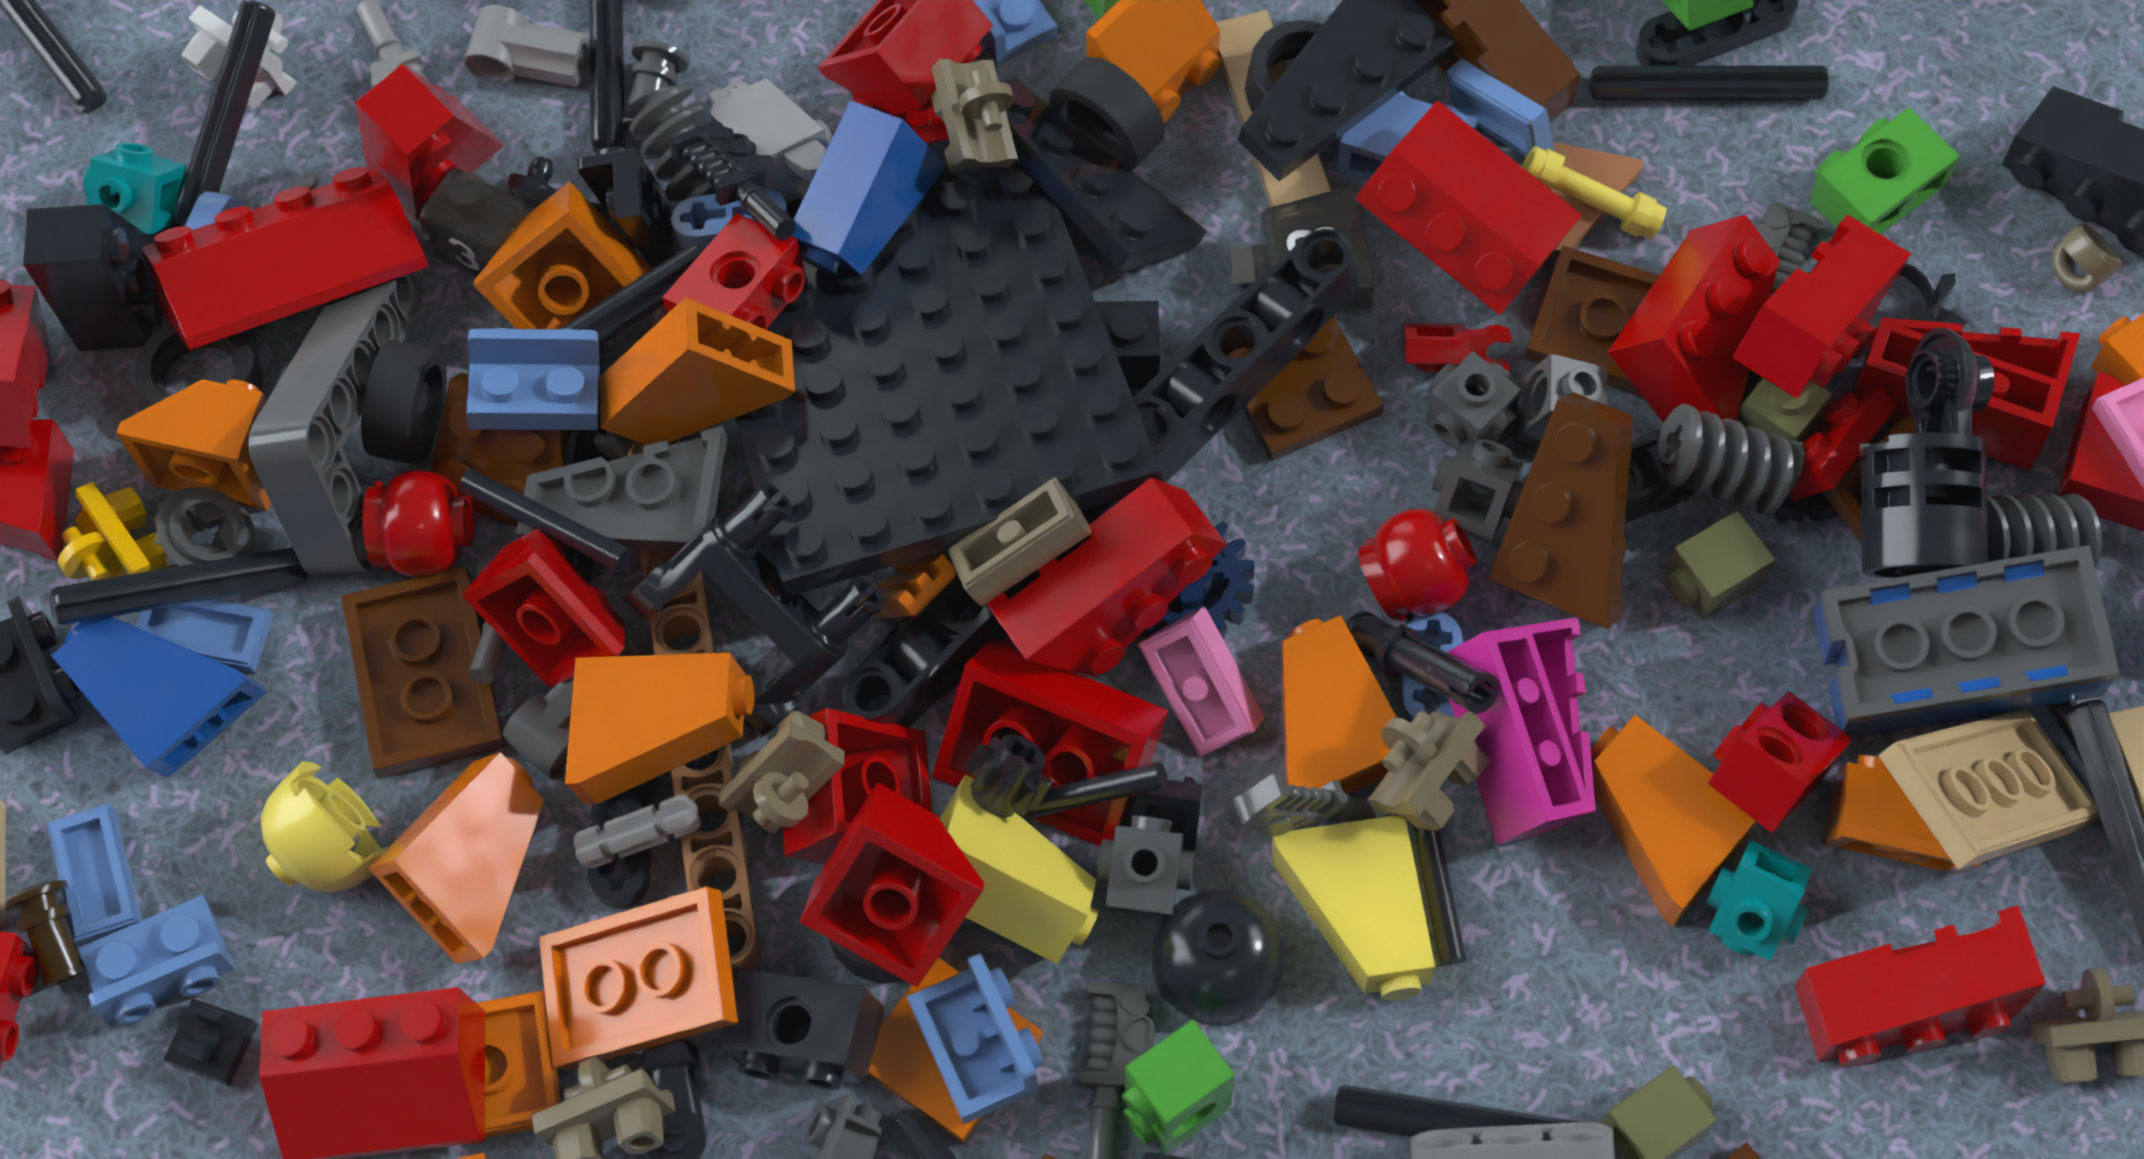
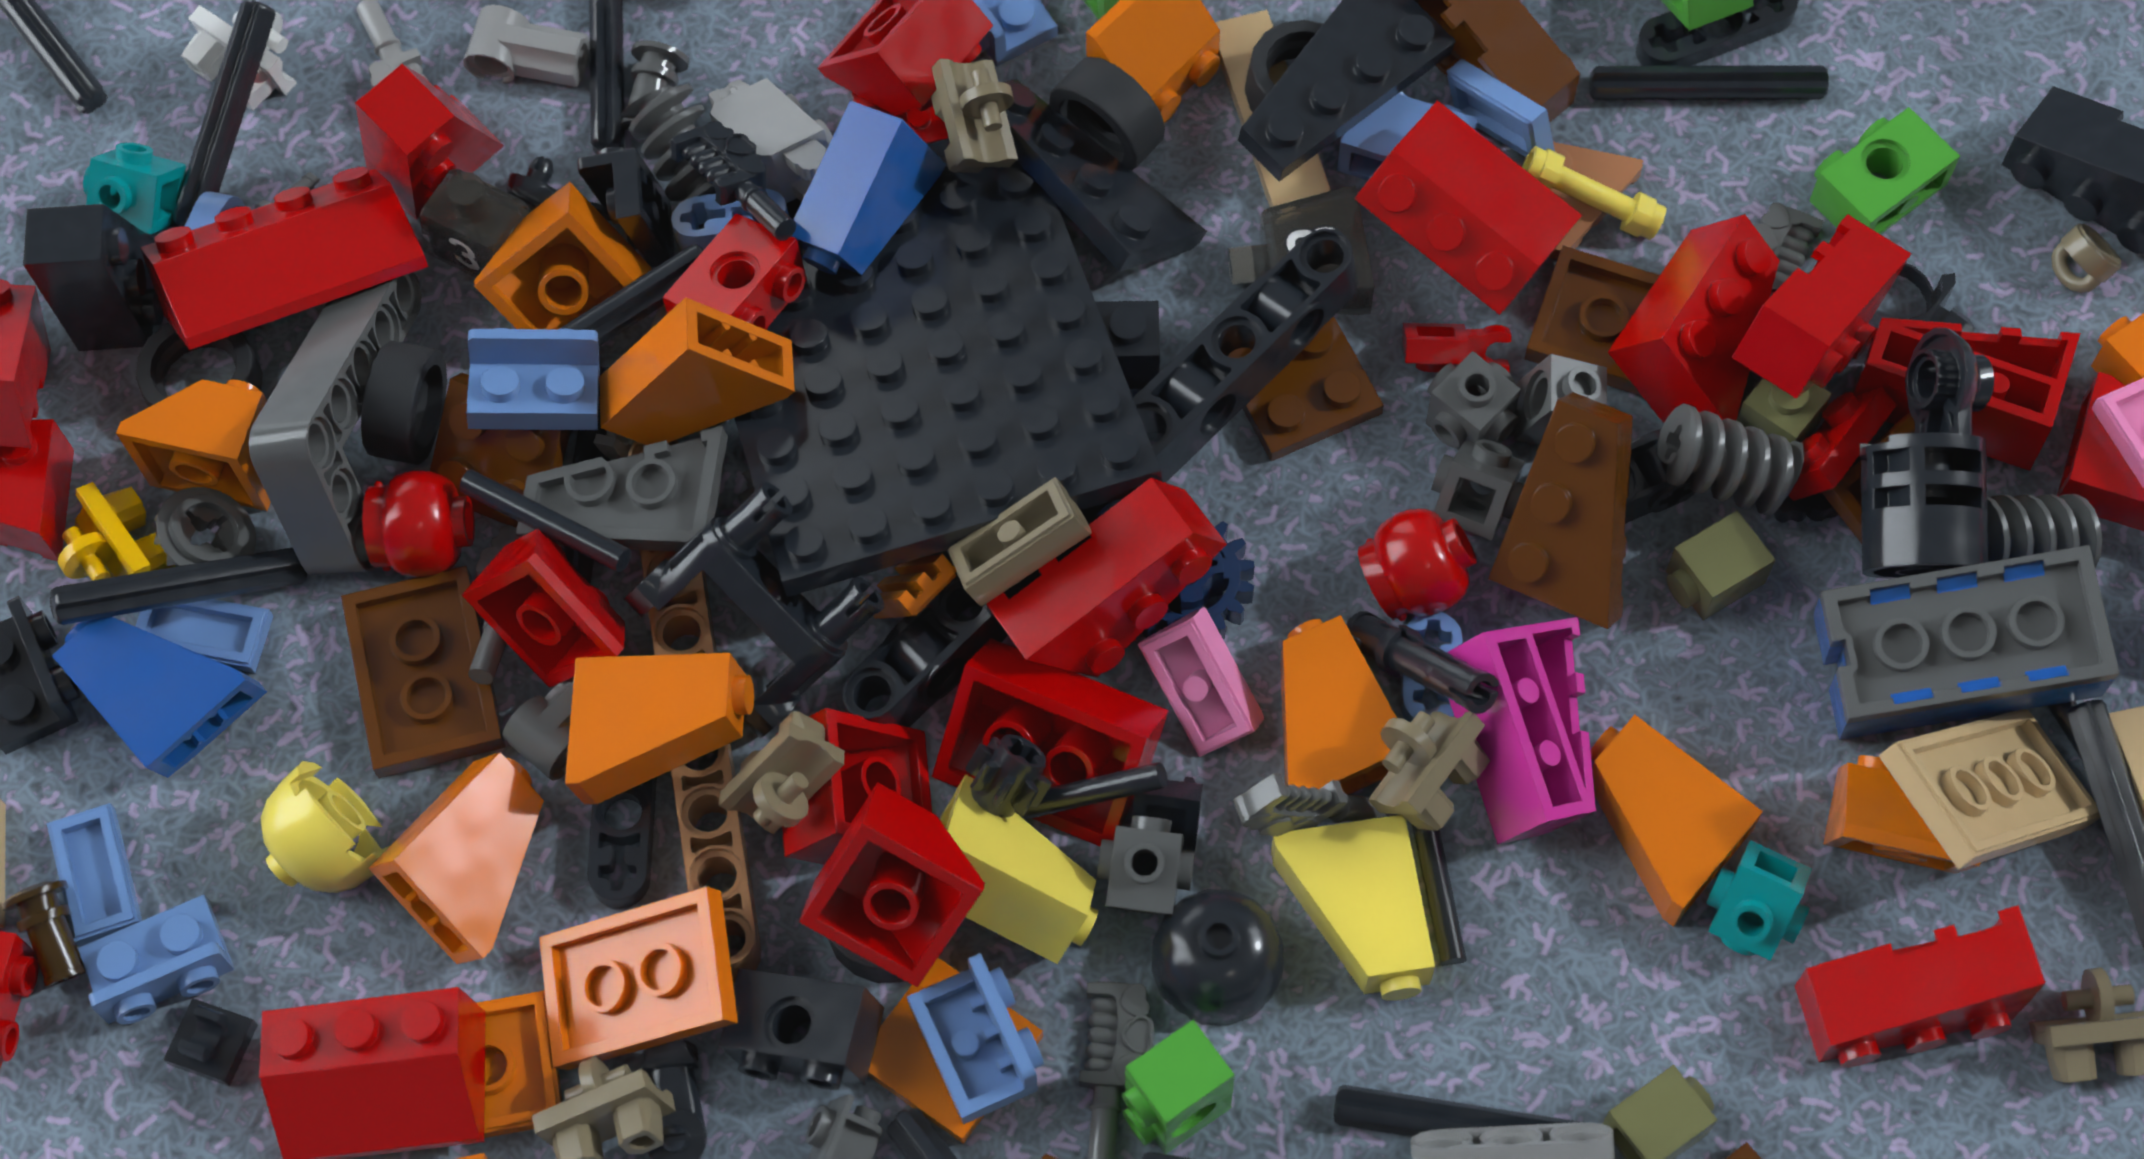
light grey axle [573,794,701,868] -> none
red brick [1707,691,1853,833] -> none

